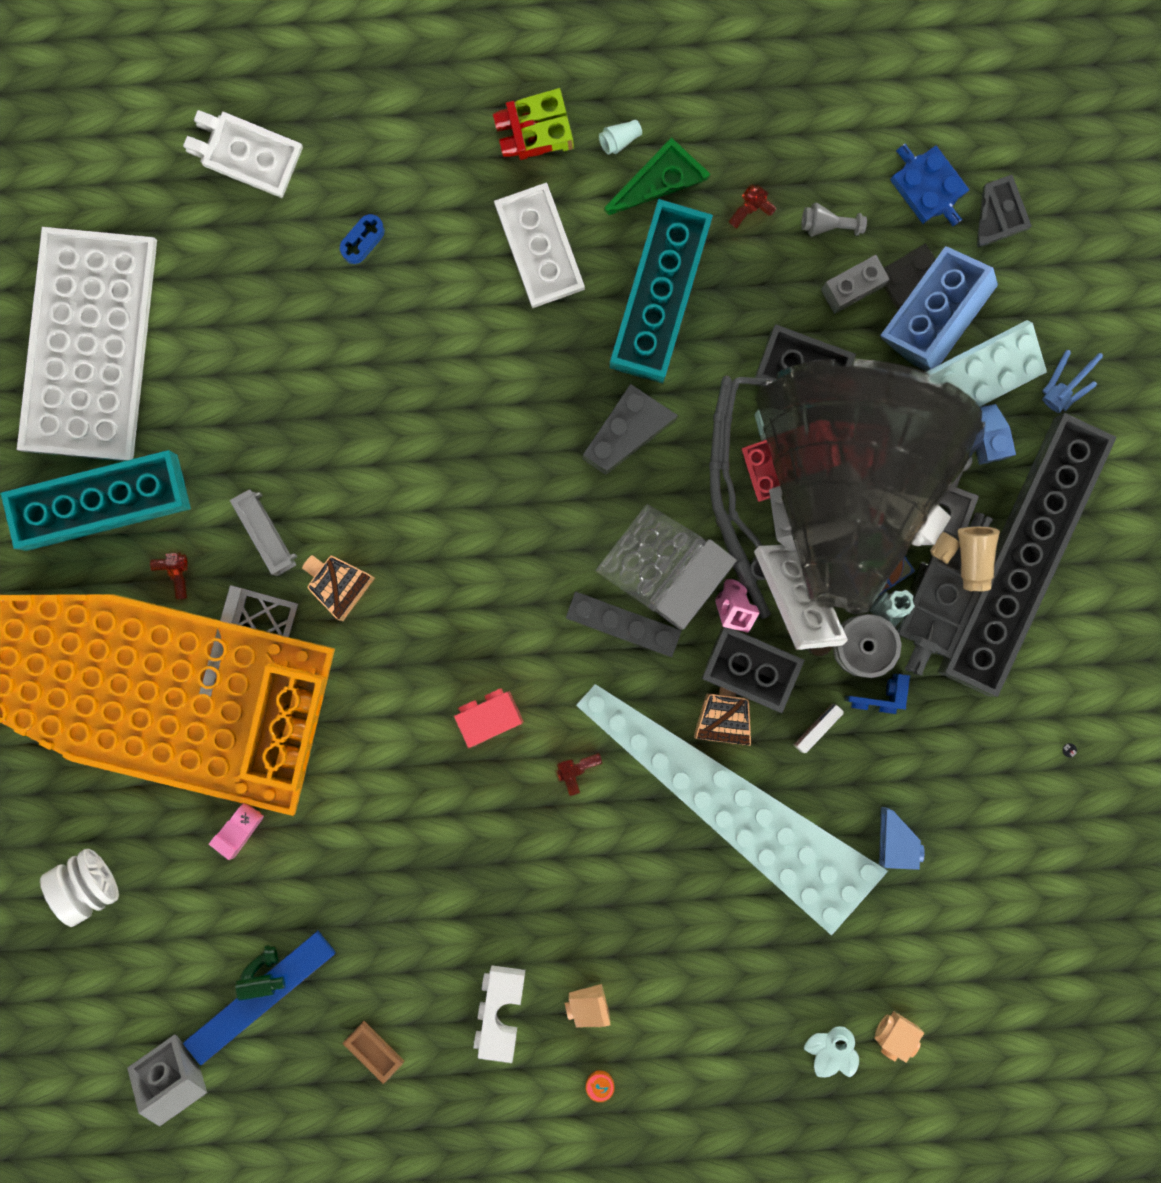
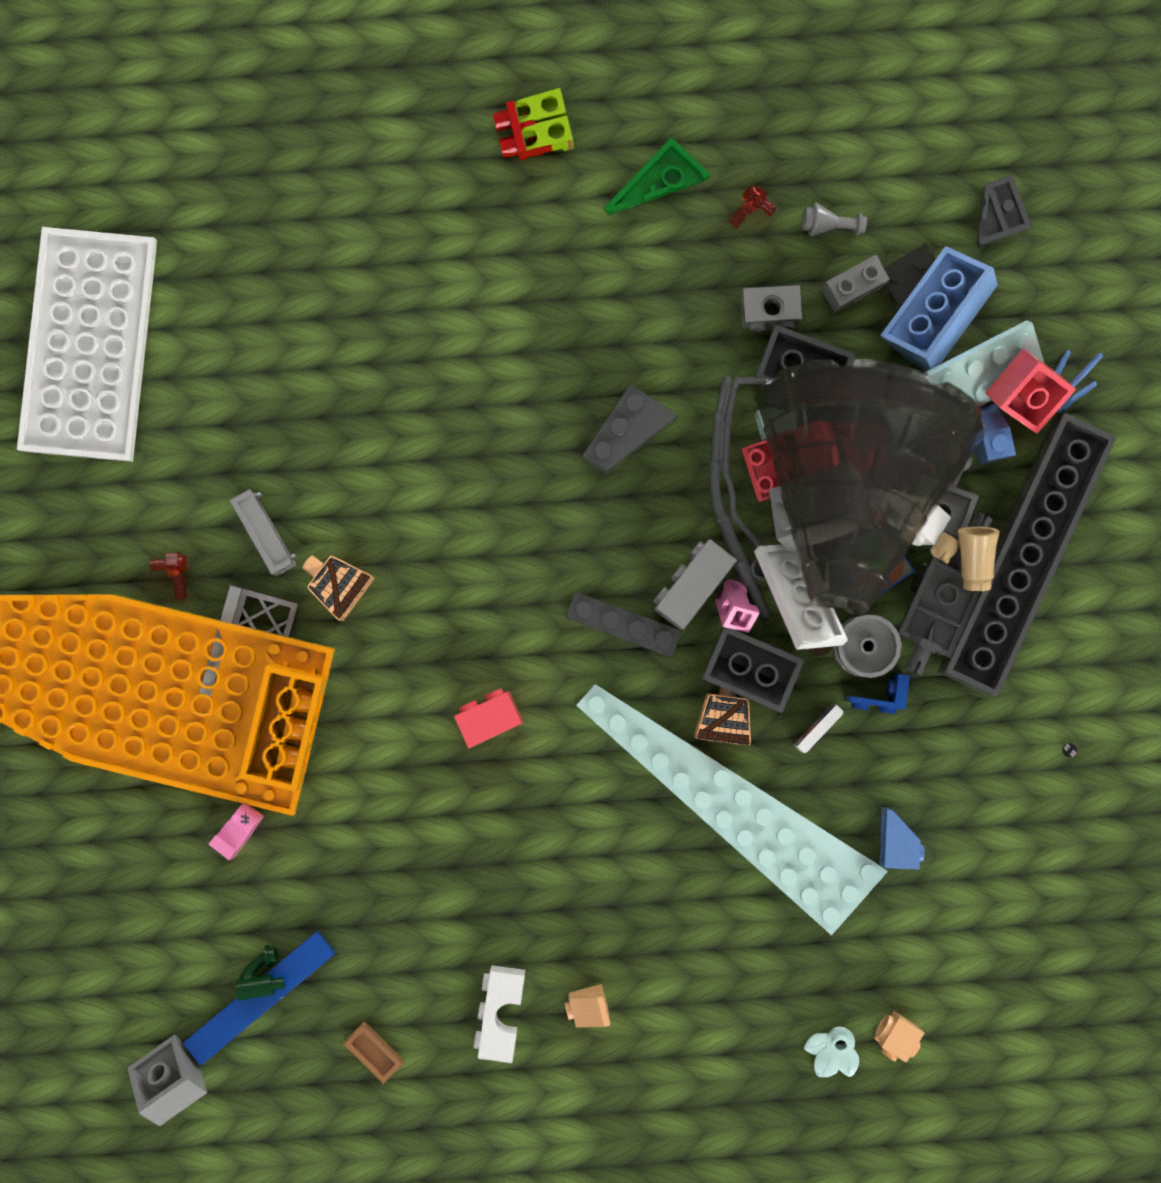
teal brick [1,450,191,551] -> none
white wheel [40,848,119,927] -> none
white tile [183,110,303,198] -> none
blue beam [340,214,385,264] -> none
white plate [494,182,585,308] -> none
clear red piece [555,753,602,796] -> none
orange tile [586,1070,614,1102] -> none
clear plate [595,504,707,612] -> none
light aqua cone [599,120,642,154] -> none
teal brick [609,199,713,384] -> none
light aqua piece [870,590,915,627] -> none
blue plate [890,144,969,227] -> none
none -> light grey brick [740,285,802,332]
none -> coral brick [985,348,1076,434]

